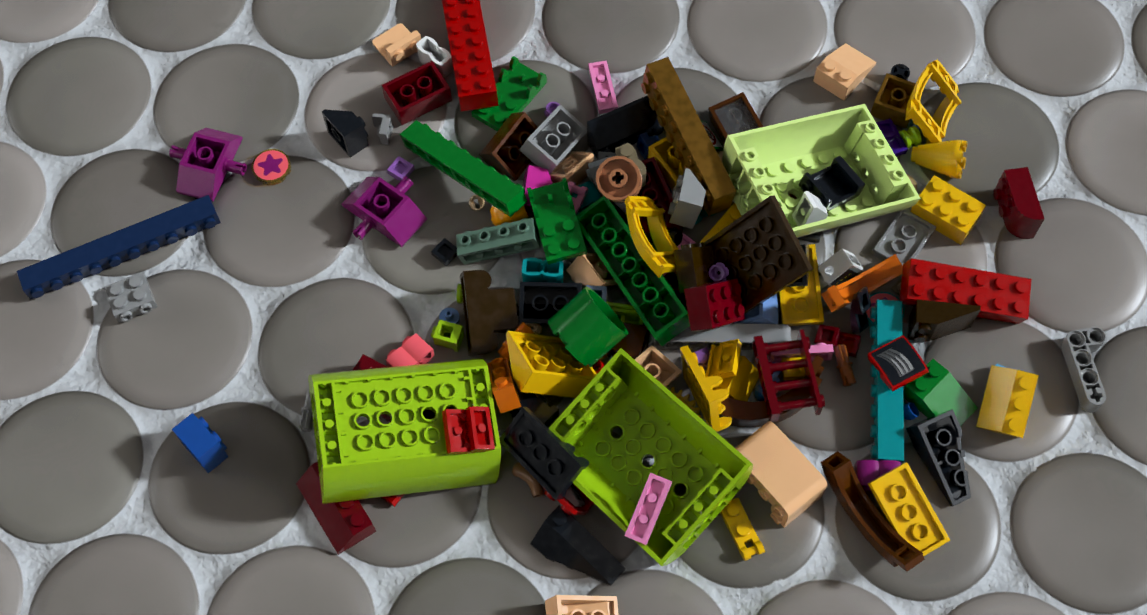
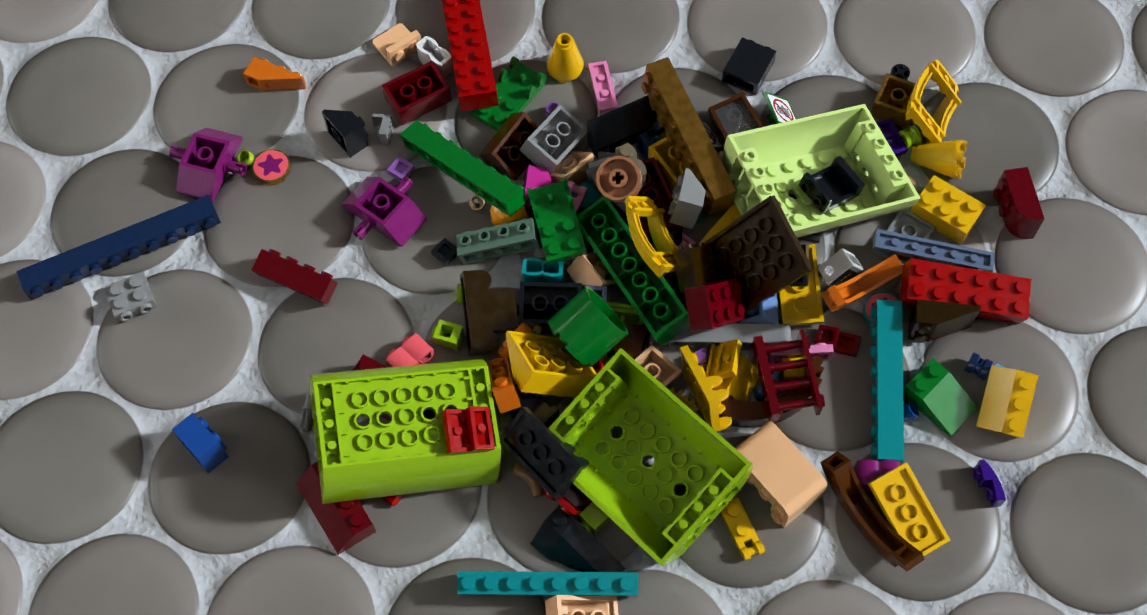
medium blue tile [439,308,460,325] -> none
bright pink plate [624,473,672,545] -> none
medium lavender plate [709,262,729,282] -> none
white slope [792,191,828,226] -> none
light nougat slope [813,43,877,101] -> none
dark orange axle [834,344,857,387] -> none
black slope [850,287,872,334] -> none
slope [868,335,929,392] -> none
black wedge [906,409,971,506] -> none
light grey beam [1061,327,1106,413] -> none
none -> lime hinge [237,149,254,166]
none -> orange slope [243,56,307,91]
none -> dark red brick [251,249,338,305]
none -> teal brick [457,571,639,596]
none -> yellow cone [547,33,584,84]
none -> lime brick [579,502,612,536]
none -> black brick [722,37,776,95]
none -> piece [763,92,796,124]
none -> sand blue plate [872,229,995,272]
none -> dark blue wheel [964,352,993,380]
none -> dark purple slope [973,459,1006,507]

